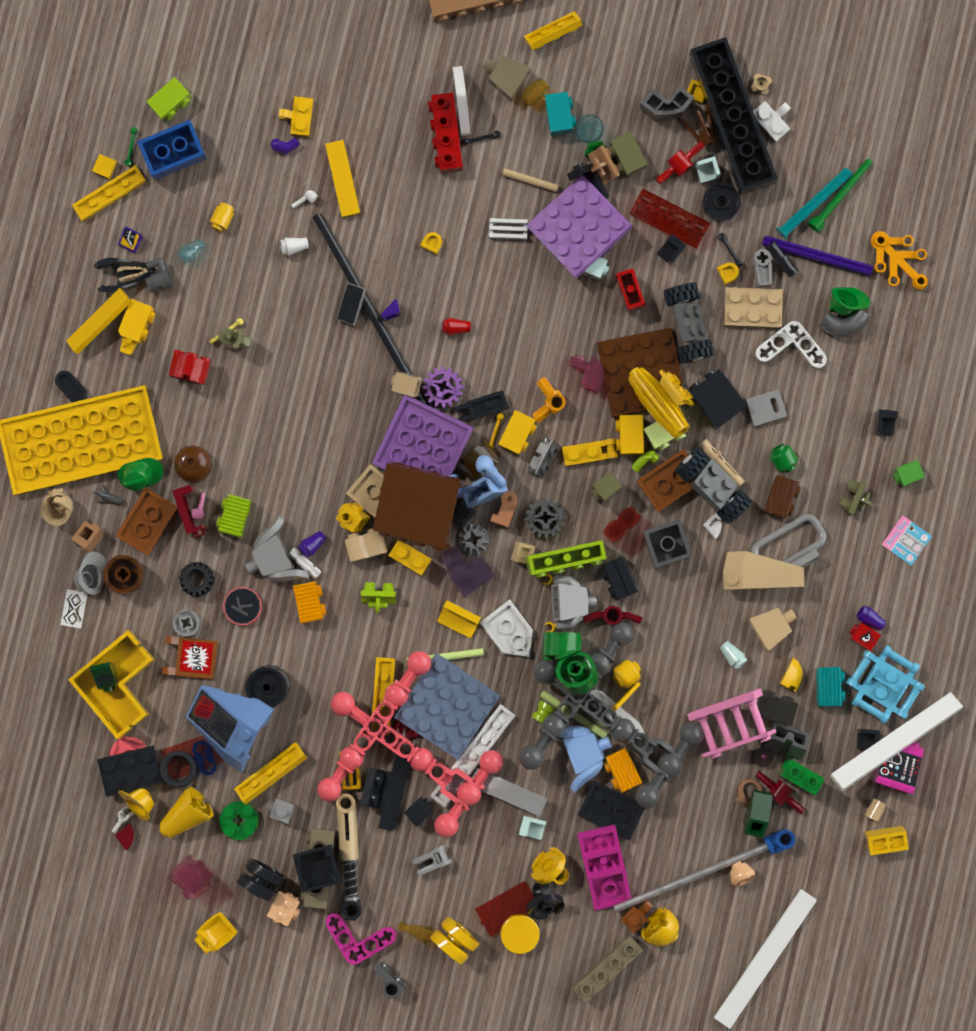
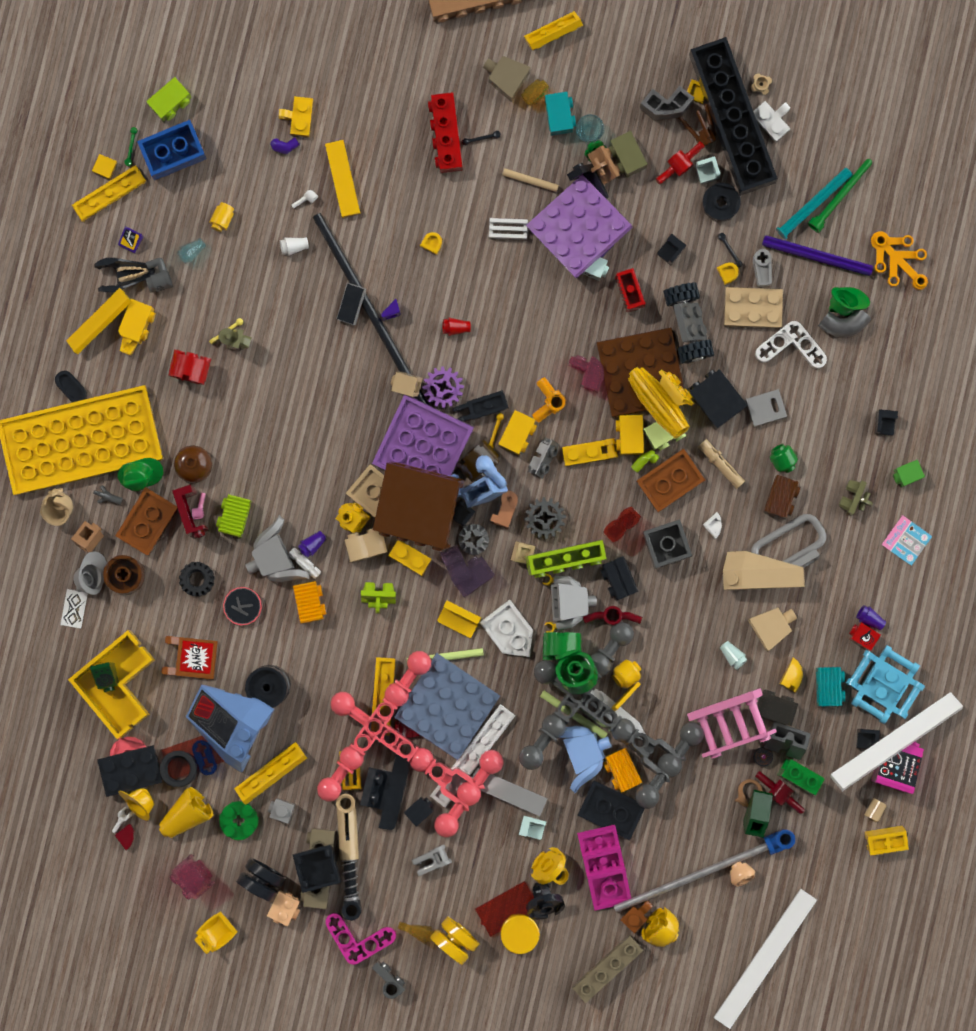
light grey wheel [173,610,201,637] -> none
white beam [453,66,471,136] -> none
lime wheel [531,700,556,723] -> none
olive brick [591,471,623,503] -> none
clear red fence [630,188,710,249] -> none
plate [675,447,751,524] -> none
black pin [765,241,798,277] -> none

